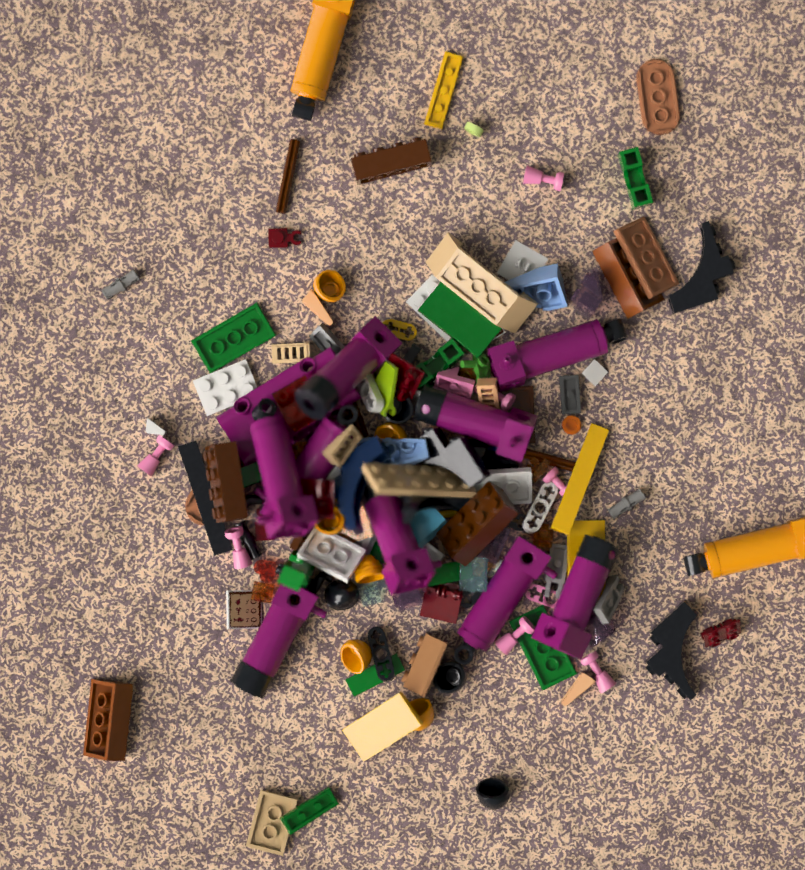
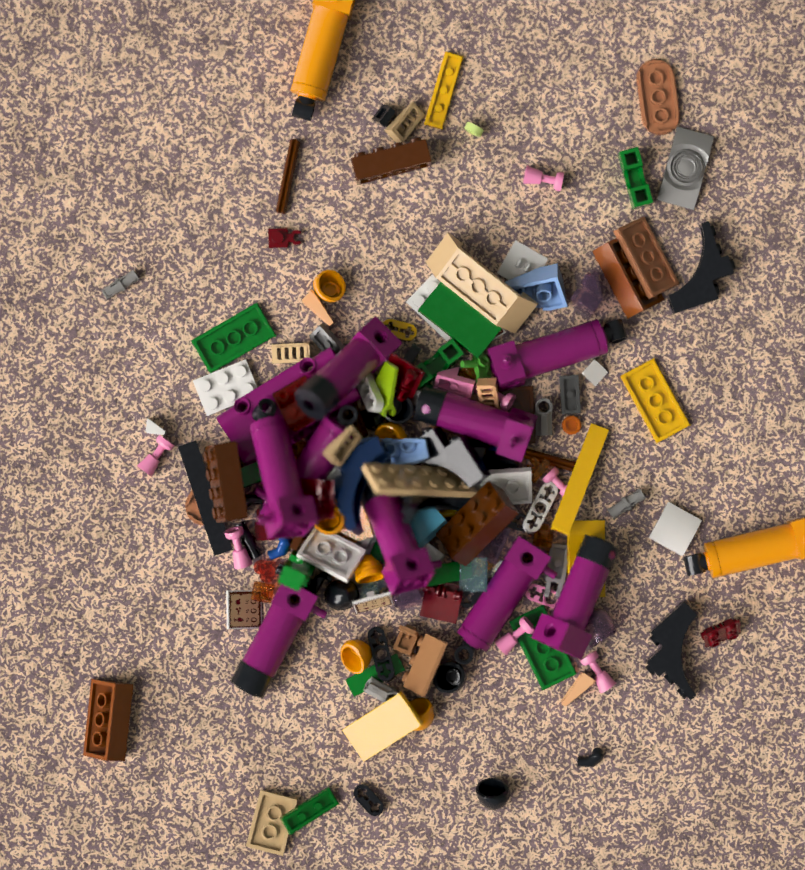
light grey hinge [594,575,625,624] -> none
none -> blue arm [268,538,291,560]
none -> piece [352,590,393,614]
none -> black beam [354,784,384,816]
none -> black tile [360,409,385,429]
none -> light grey piece [363,676,399,703]
none -> black tile [372,104,397,127]
none -> tan slope [385,102,425,143]
none -> medium nougat bracket [393,625,420,657]
none -> light grey piece [534,398,553,436]
none -> black arm [577,747,604,767]
none -> yellow tile [620,358,690,444]
none -> white slope [649,502,702,556]
none -> light grey slope [657,126,714,210]

